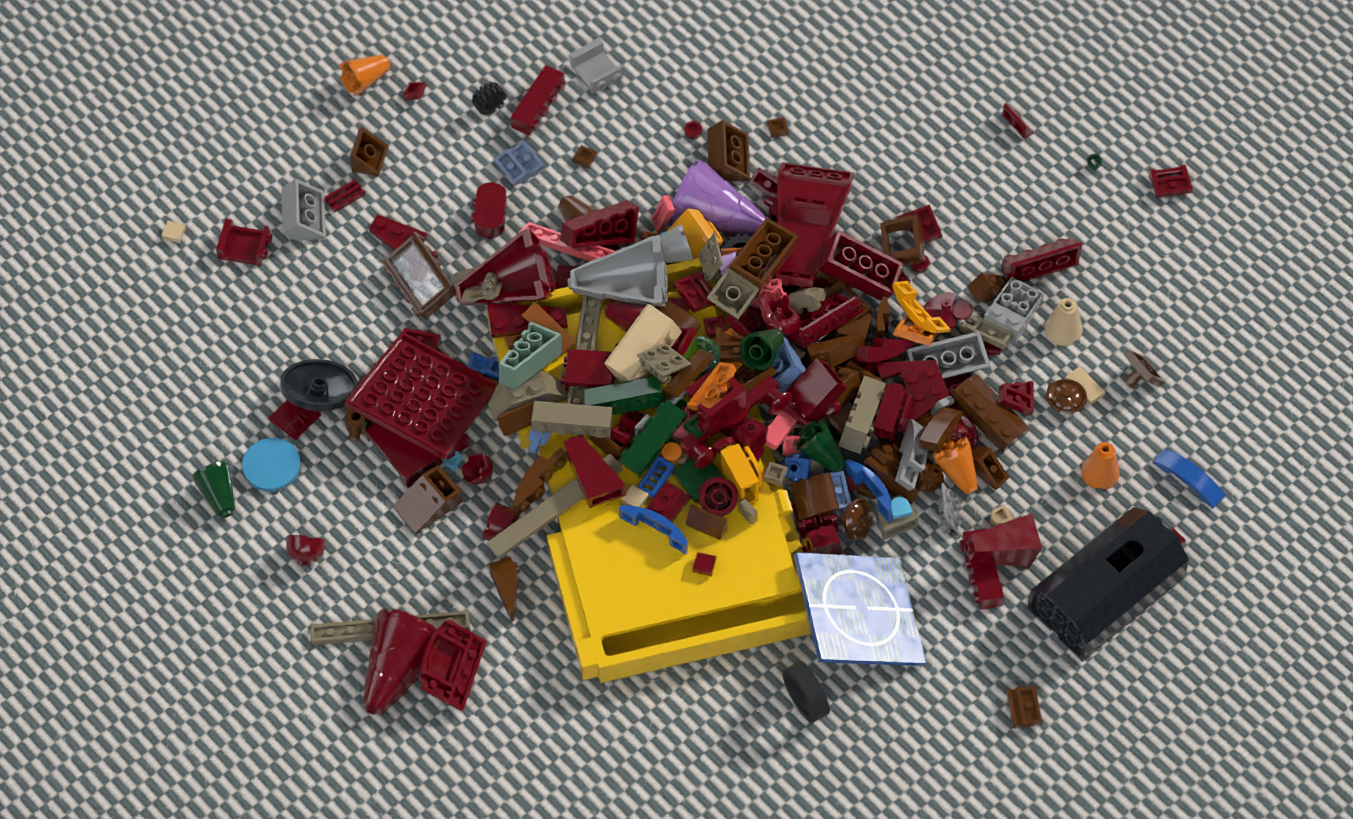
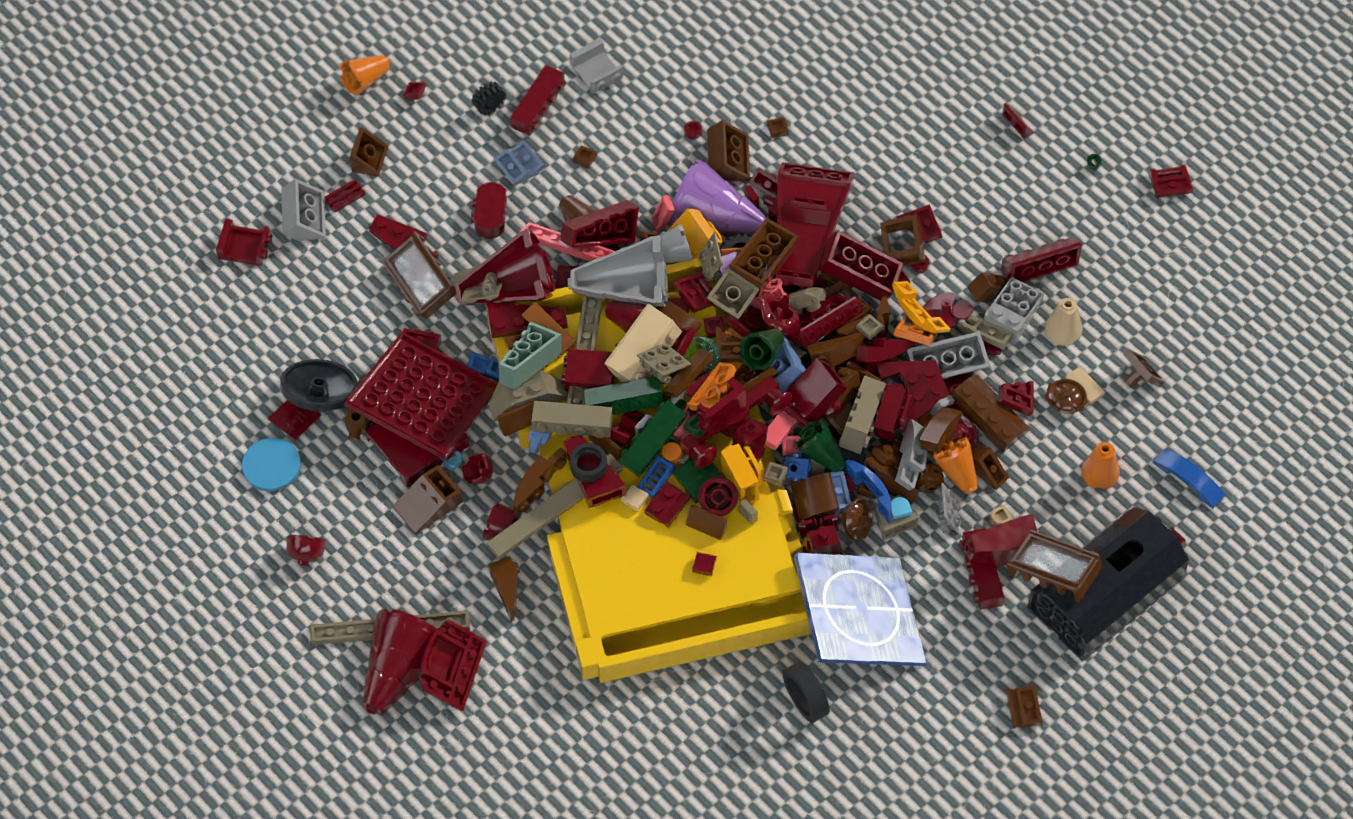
tan tile [161,221,186,243] -> none
dark green cone [192,461,235,518] -> none
blue slope [619,505,688,554] -> none
dark red tile [713,437,736,455] -> none
none -> black tyre [570,443,607,483]
none -> dark red tile [744,185,759,209]
none -> dark tan tile [856,314,883,340]
none -> window [1007,530,1103,602]

